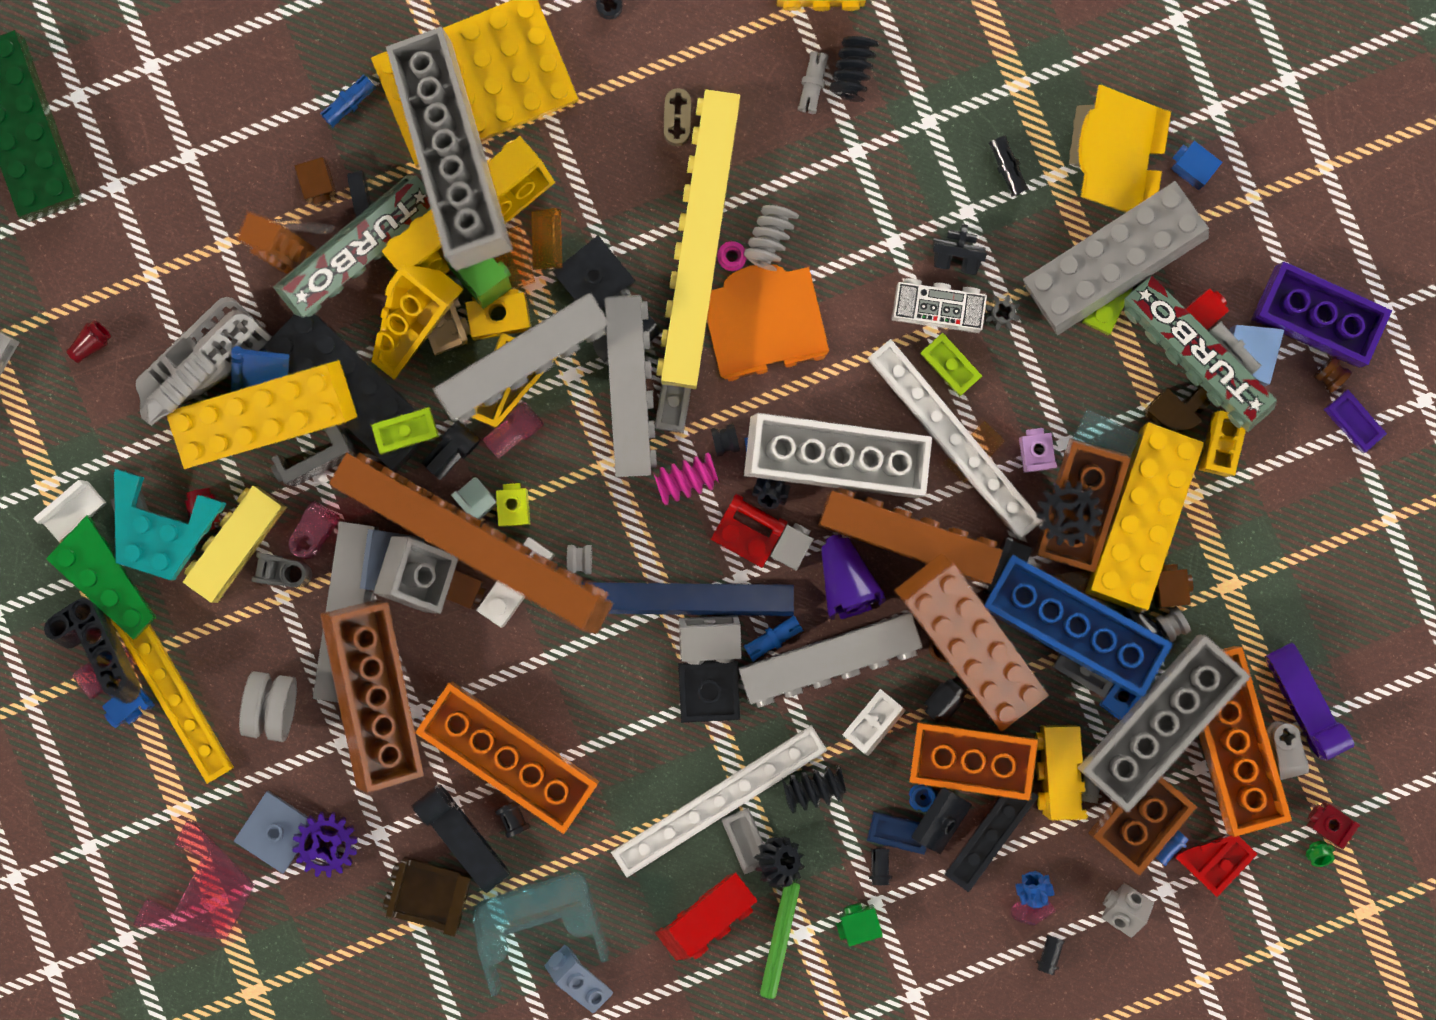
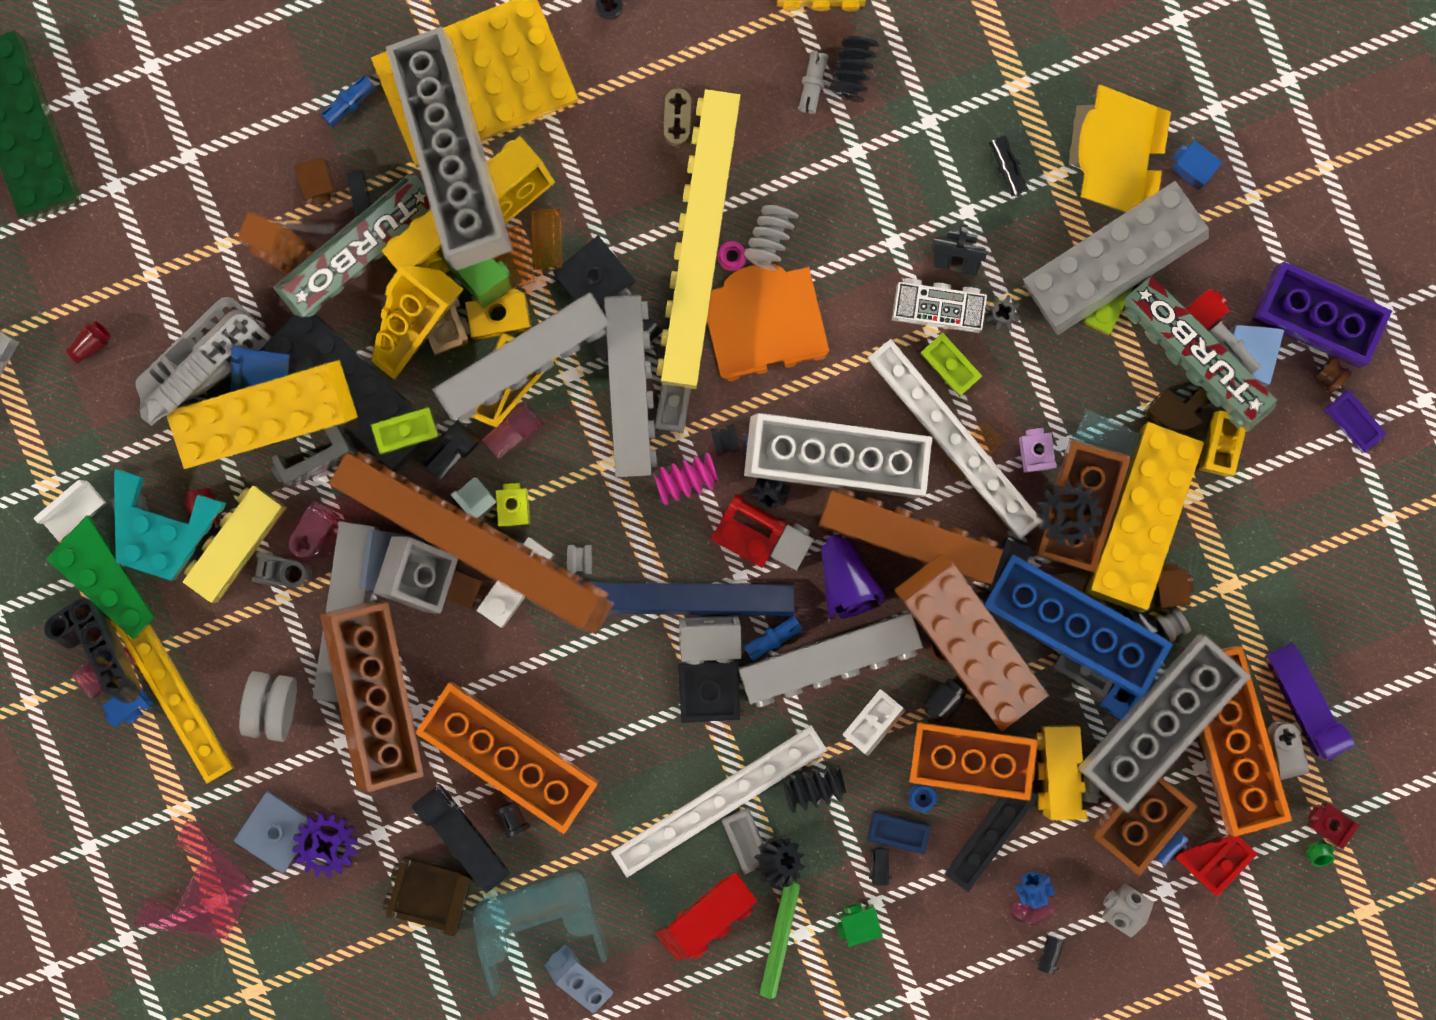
black plate [911,787,972,855] -> none

